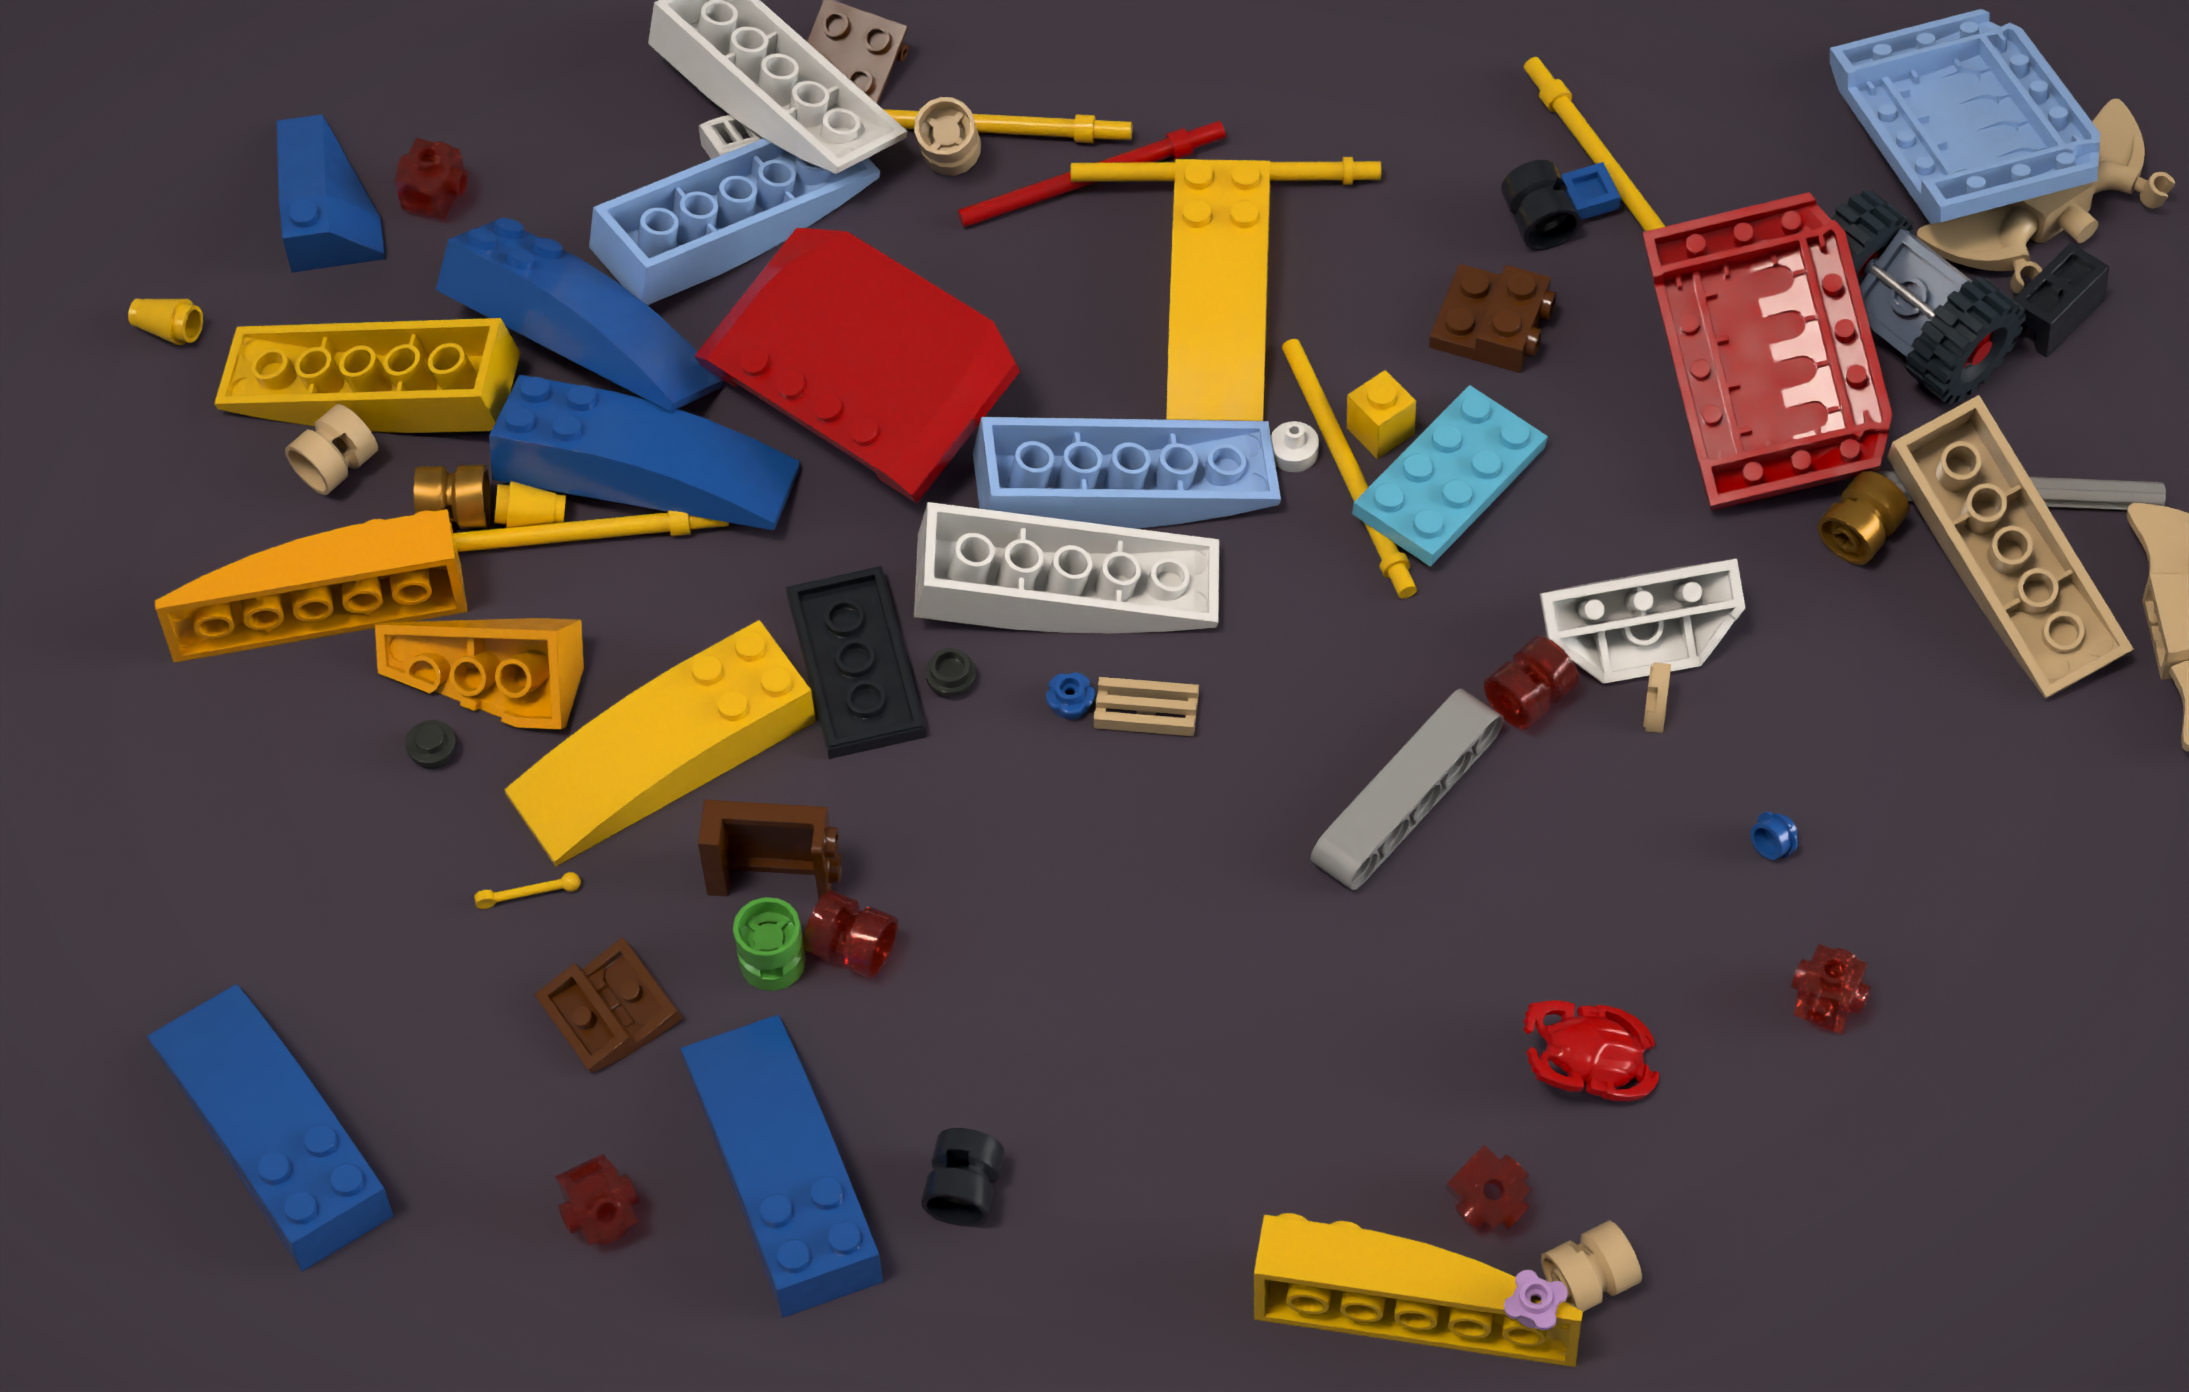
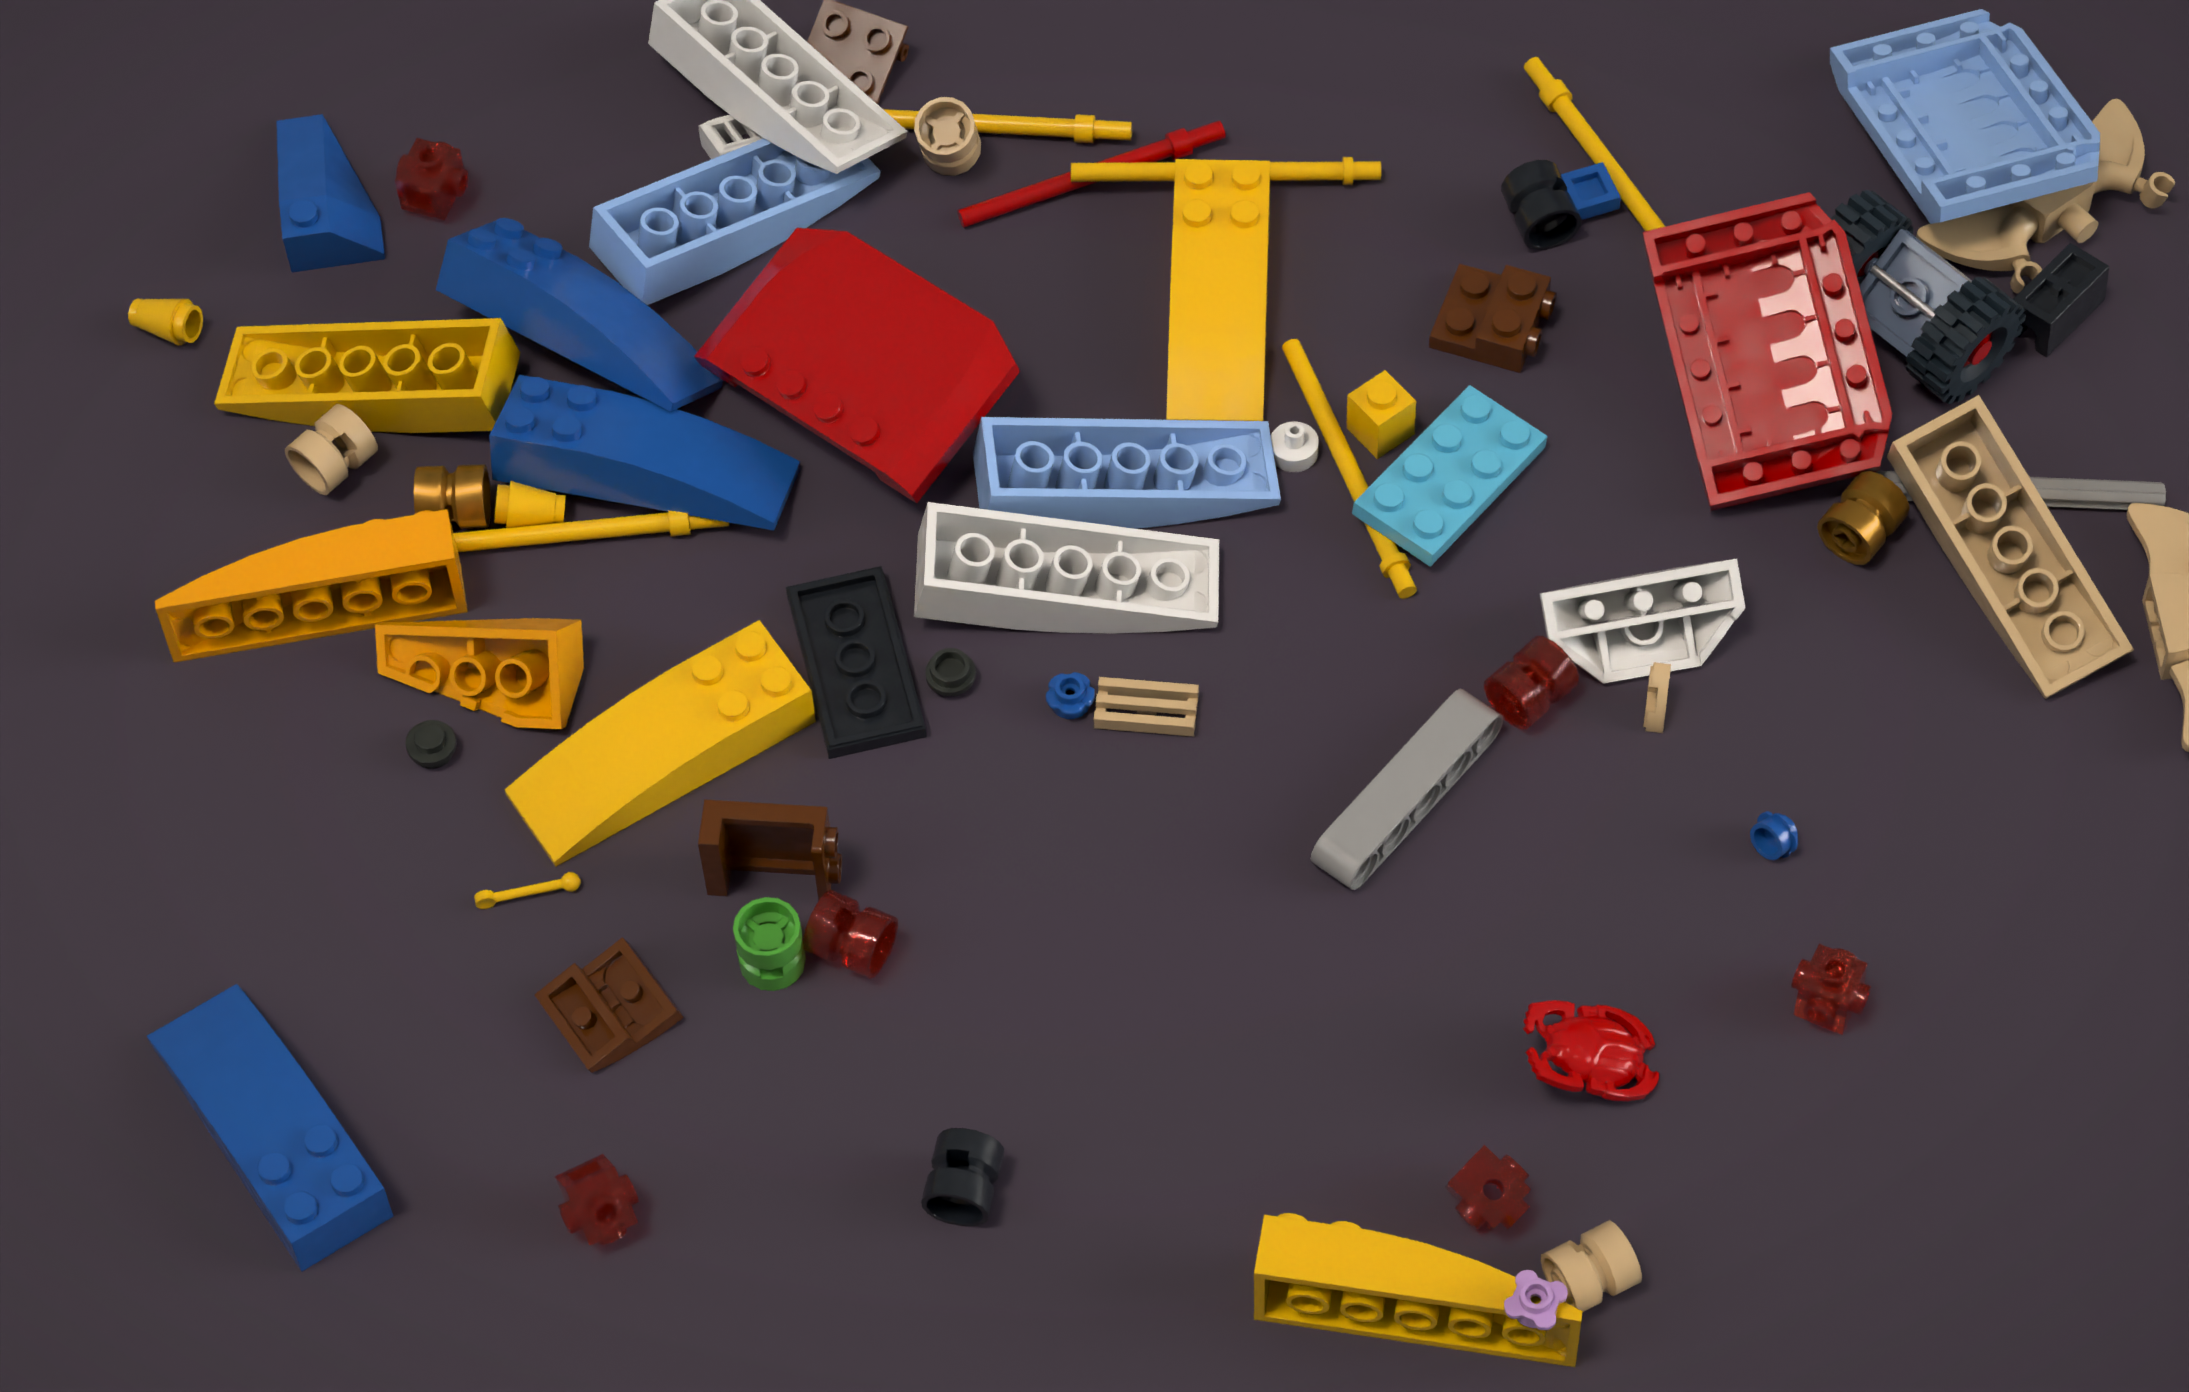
blue slope [680,1014,883,1318] -> none

